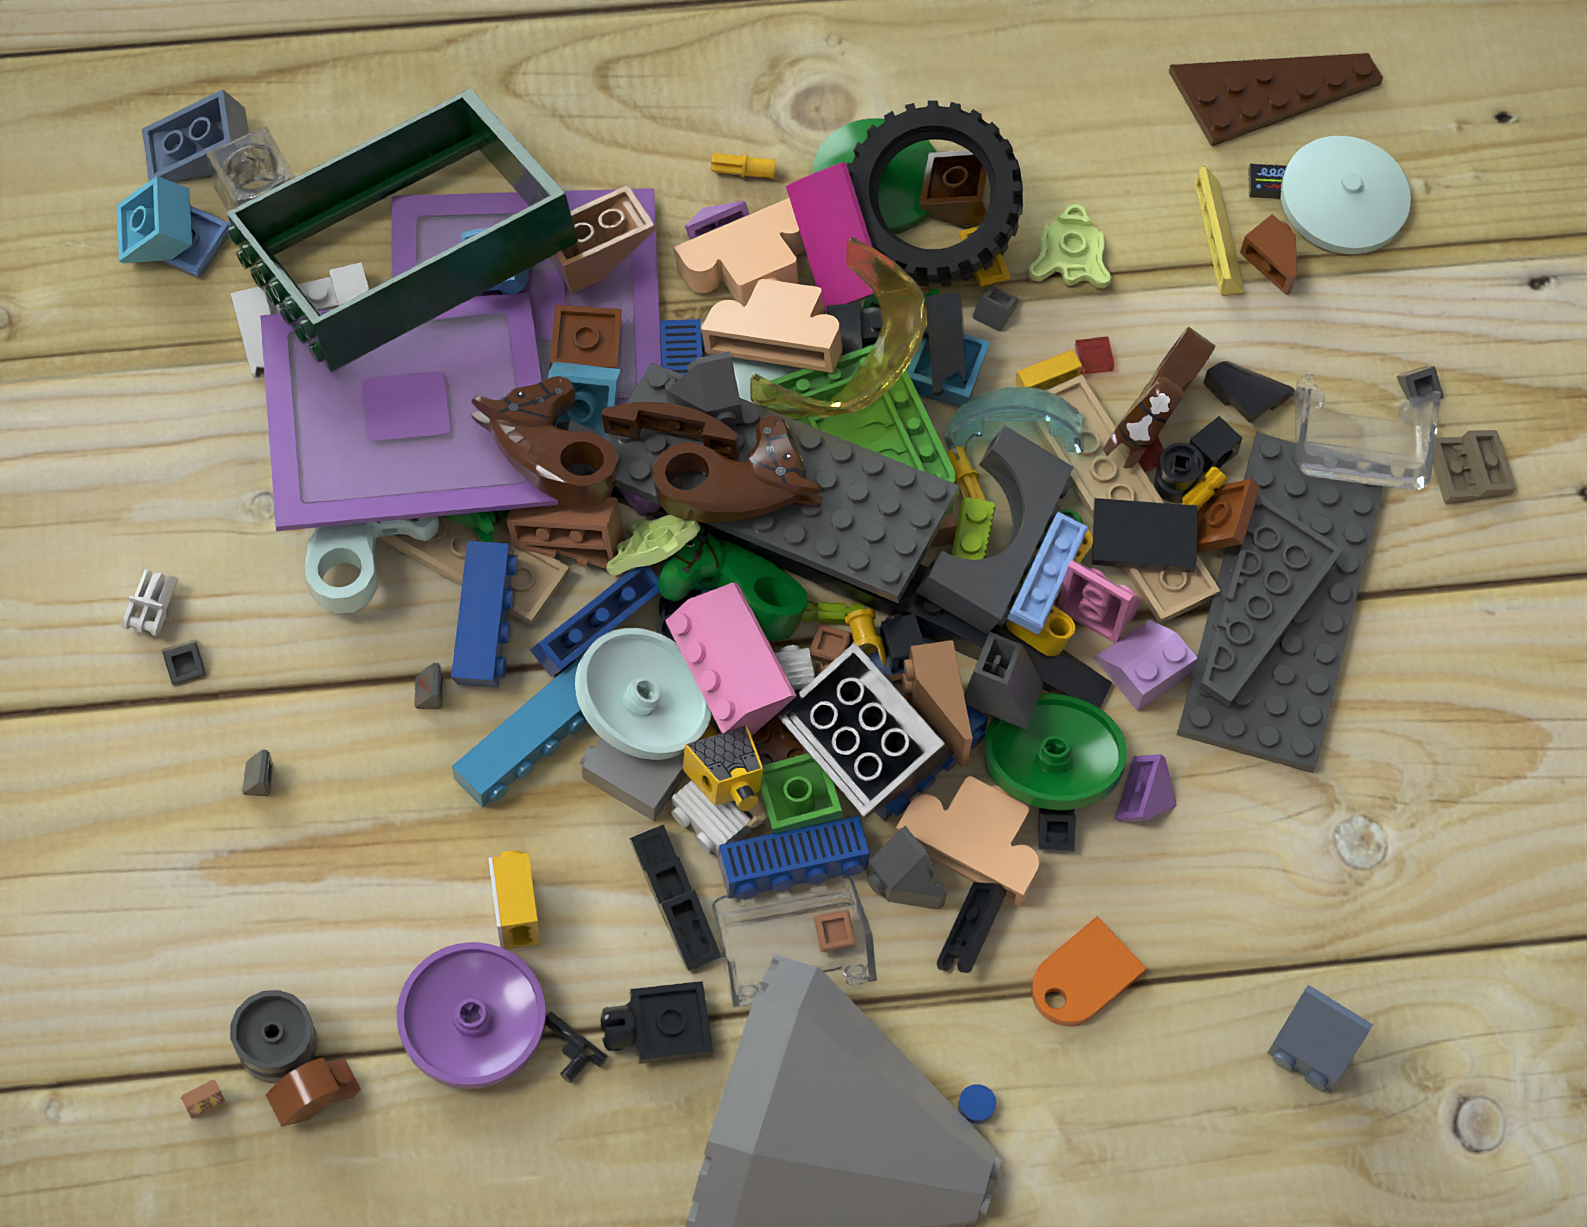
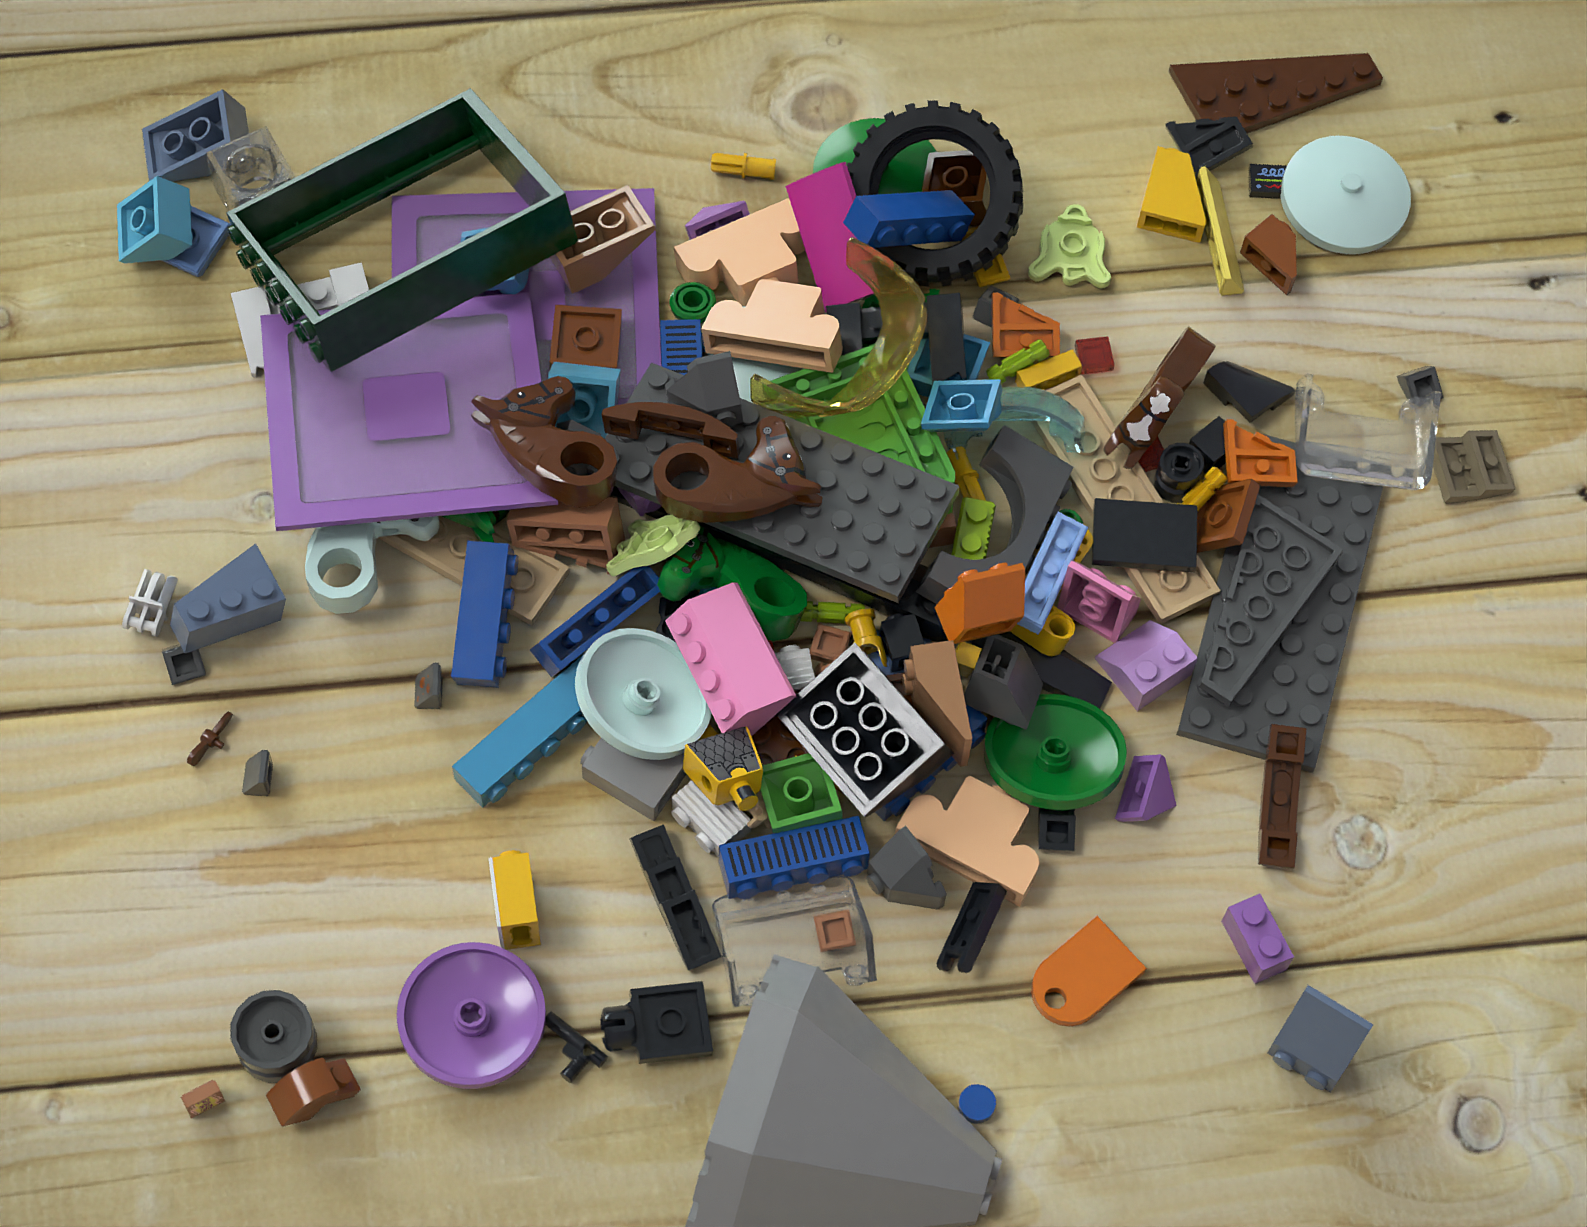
none -> sand blue wedge [170,543,286,653]
none -> reddish brown piece [187,711,233,766]
none -> green brick [669,282,716,324]
none -> blue brick [843,190,975,248]
none -> dark azure slope [921,379,1003,432]
none -> orange slope [934,563,1025,644]
none -> yellow piece [955,642,982,678]
none -> lime axle [986,339,1050,384]
none -> orange wing [991,293,1060,358]
none -> yellow slope [1137,146,1206,243]
none -> black wing [1165,116,1253,179]
none -> medium lavender brick [1221,894,1294,984]
none -> orange wing [1223,419,1297,487]
none -> reddish brown slope [1258,724,1307,869]

